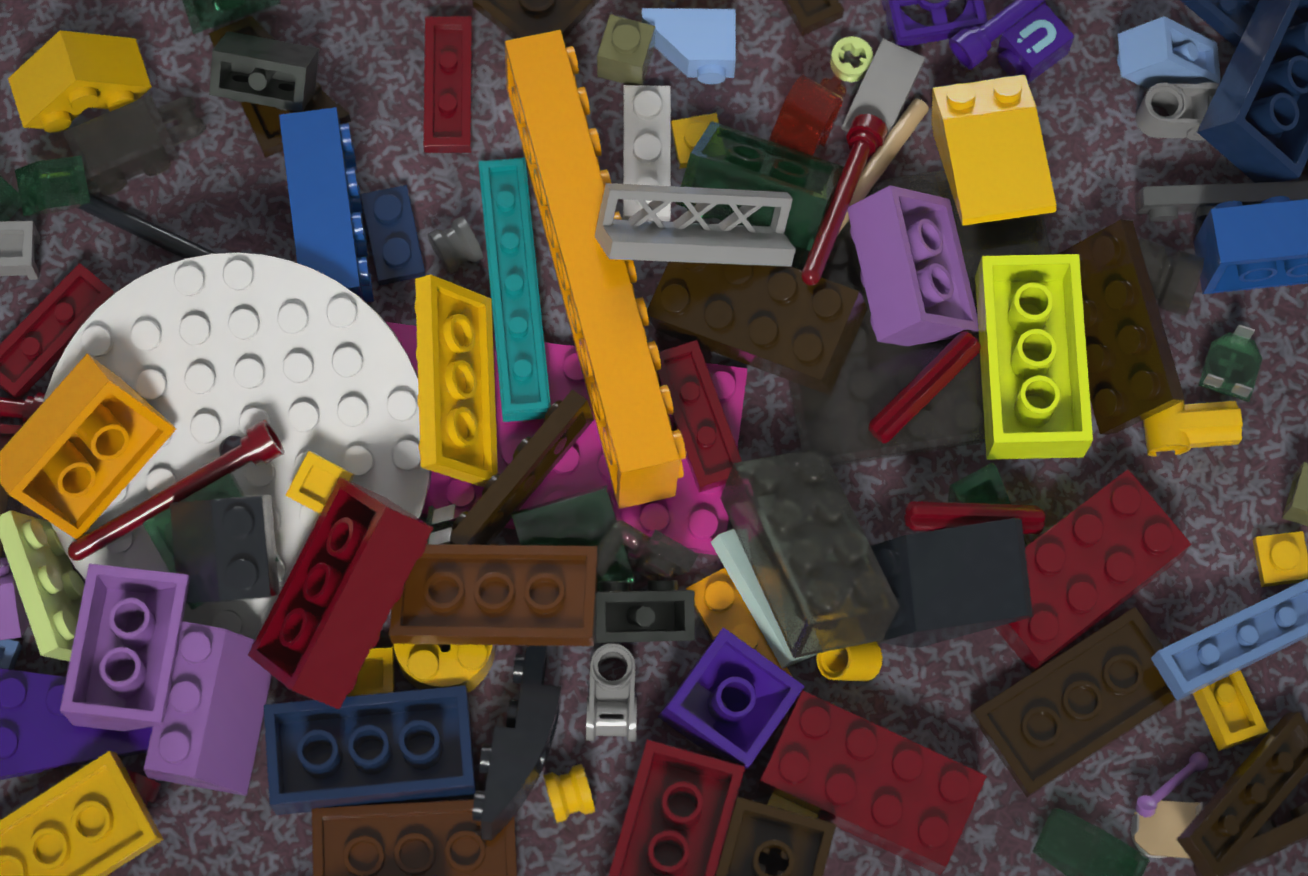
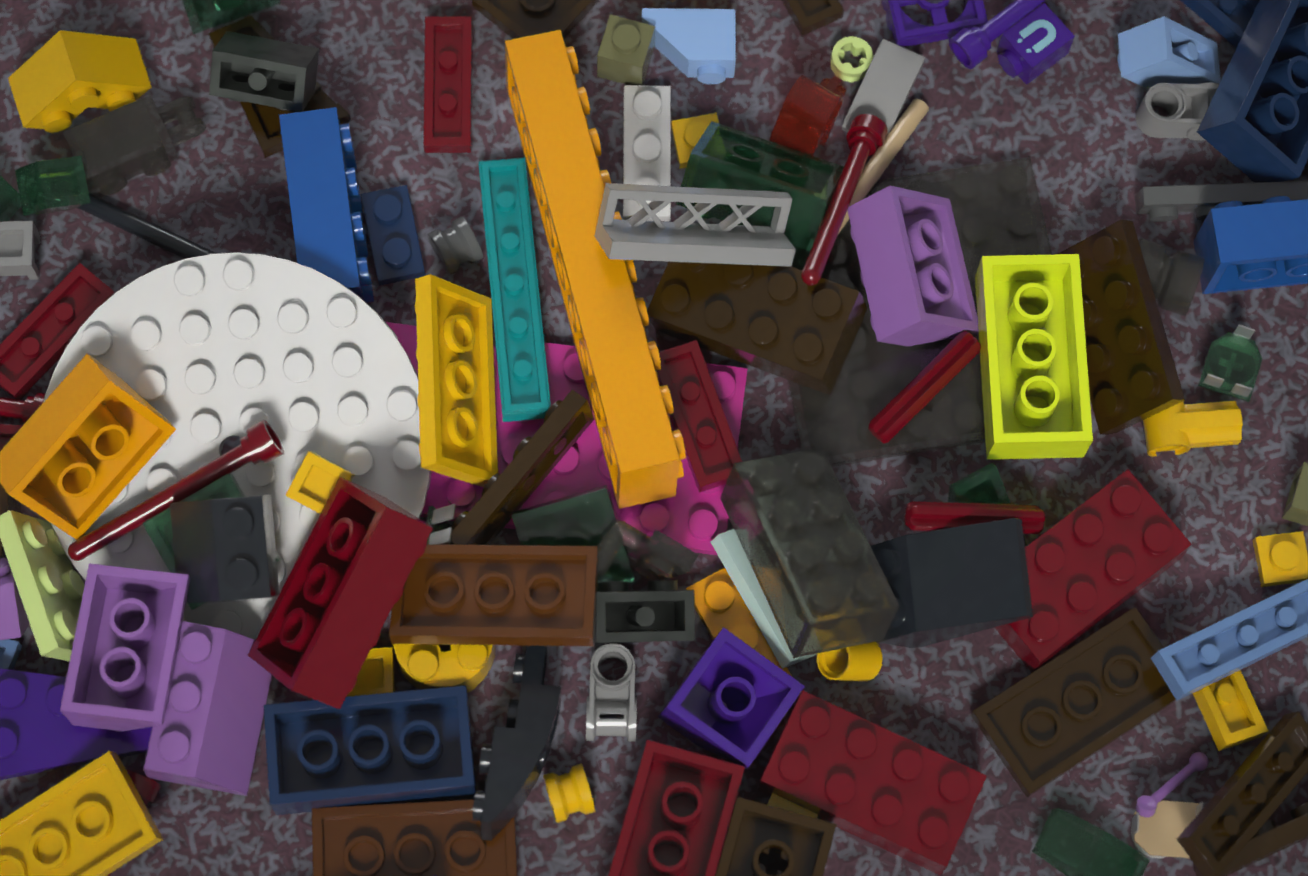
yellow slope [932,75,1057,226] -> none

